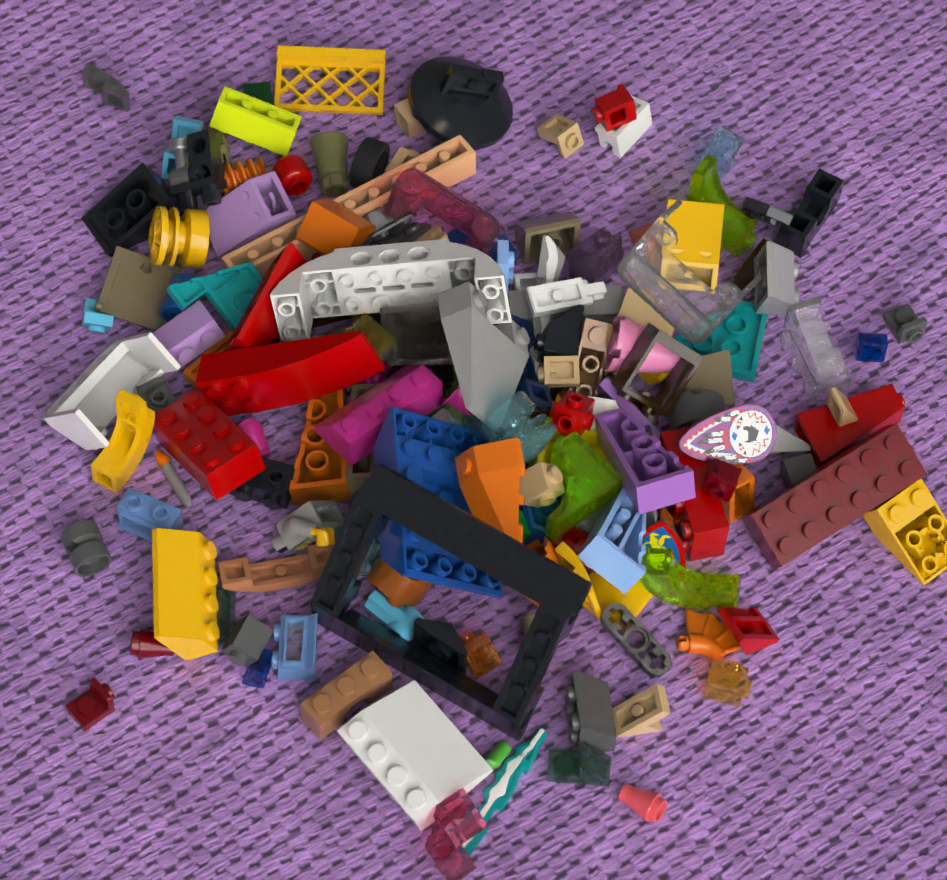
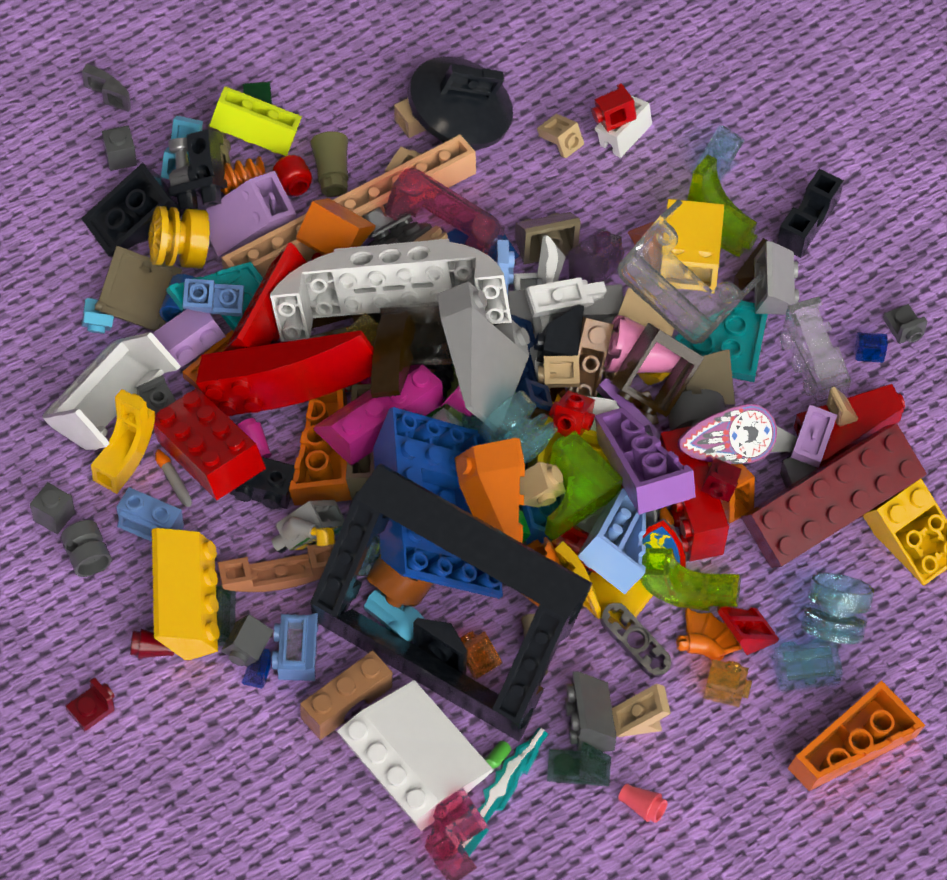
yellow fence [274,45,386,115] -> none
black tyre [349,137,390,188] -> none
black hinge [739,197,793,227] -> none
none -> dark grey brick [30,482,75,535]
none -> dark grey brick [102,125,137,171]
none -> medium blue slope [183,278,244,317]
none -> dark brown slope [371,312,416,398]
none -> clear light blue brick [772,638,843,691]
none -> orange wedge [787,680,925,791]
none -> lavender plate [791,405,837,468]
none -> clear light blue wheel [801,573,874,644]

